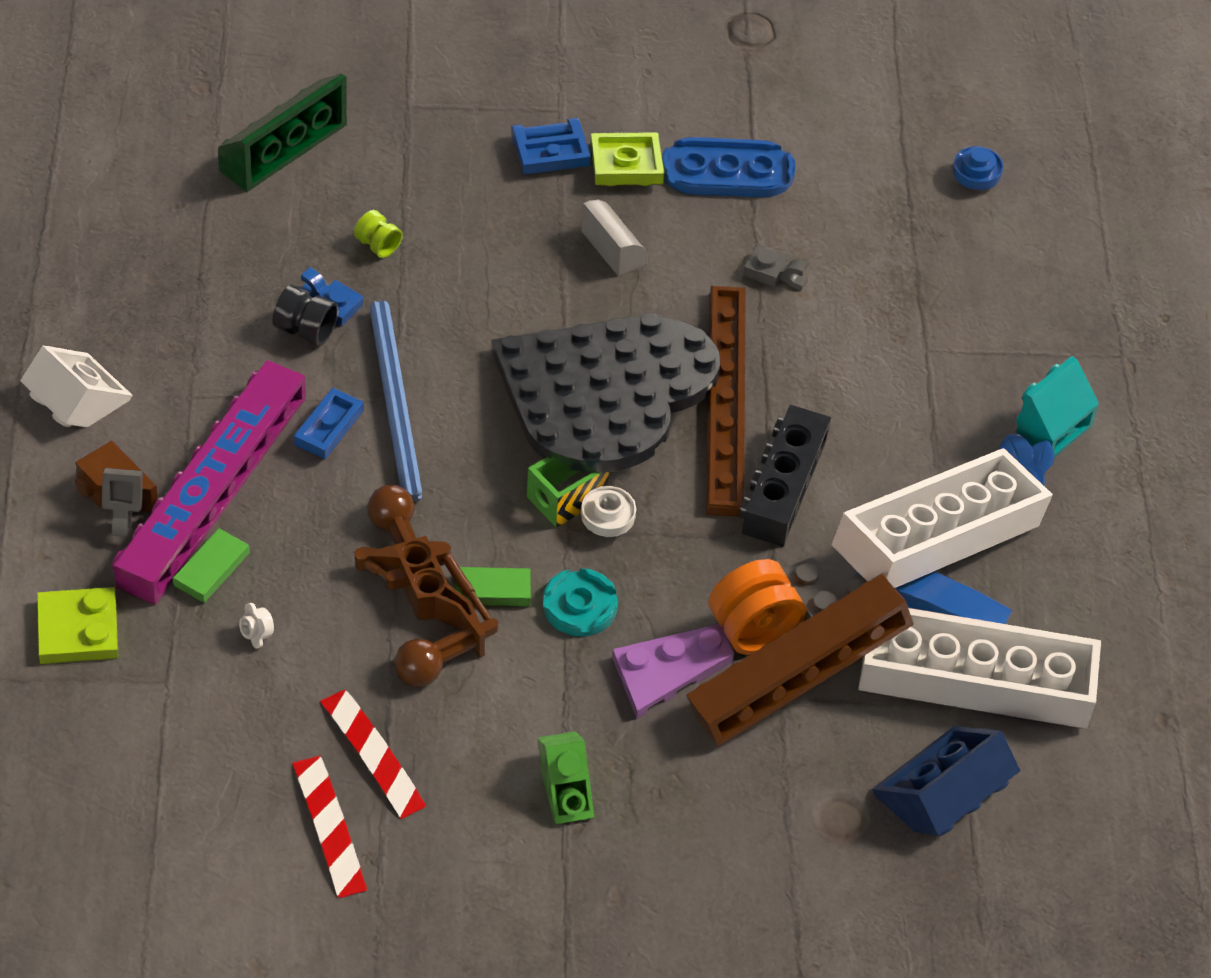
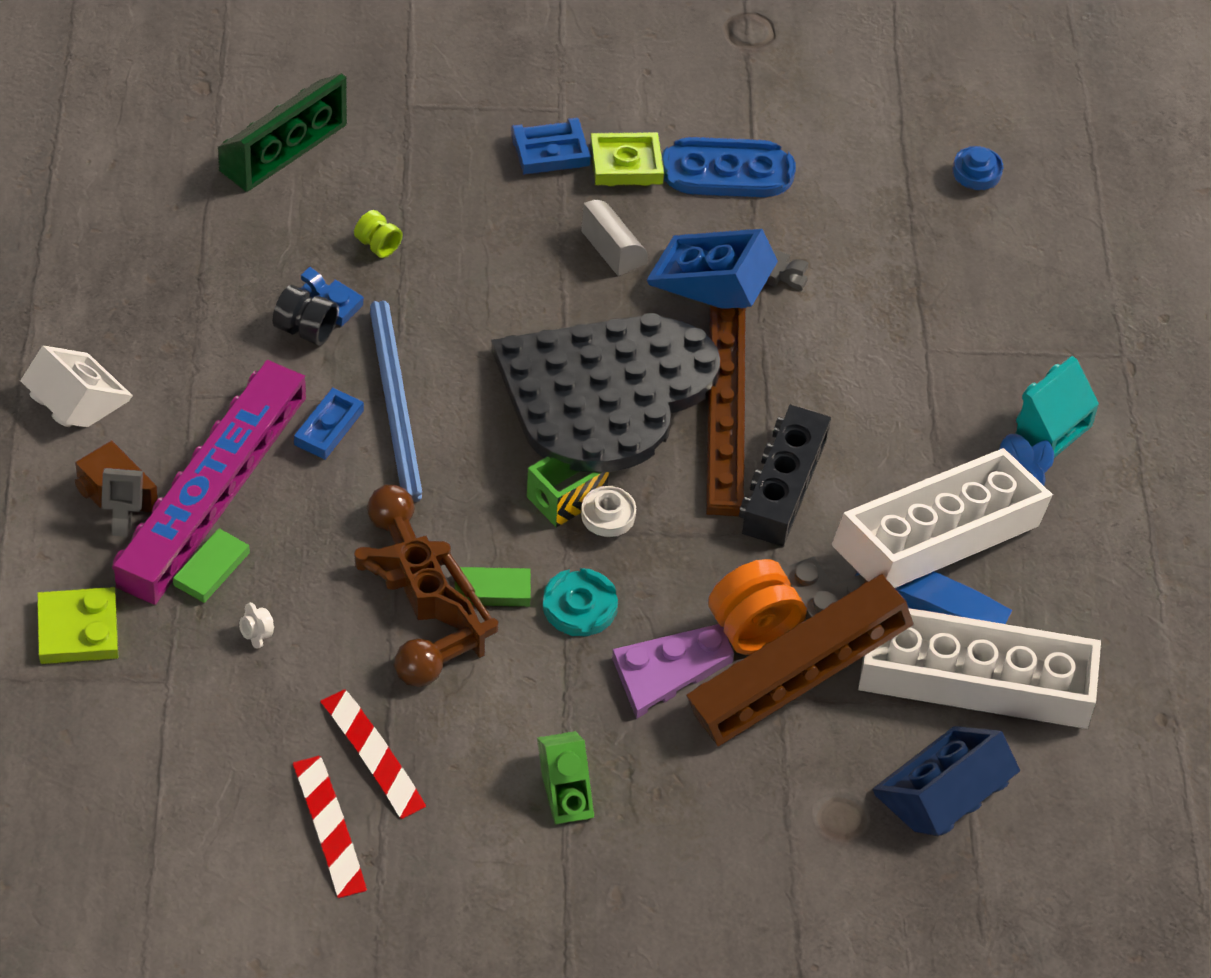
none -> blue slope [647,229,778,309]

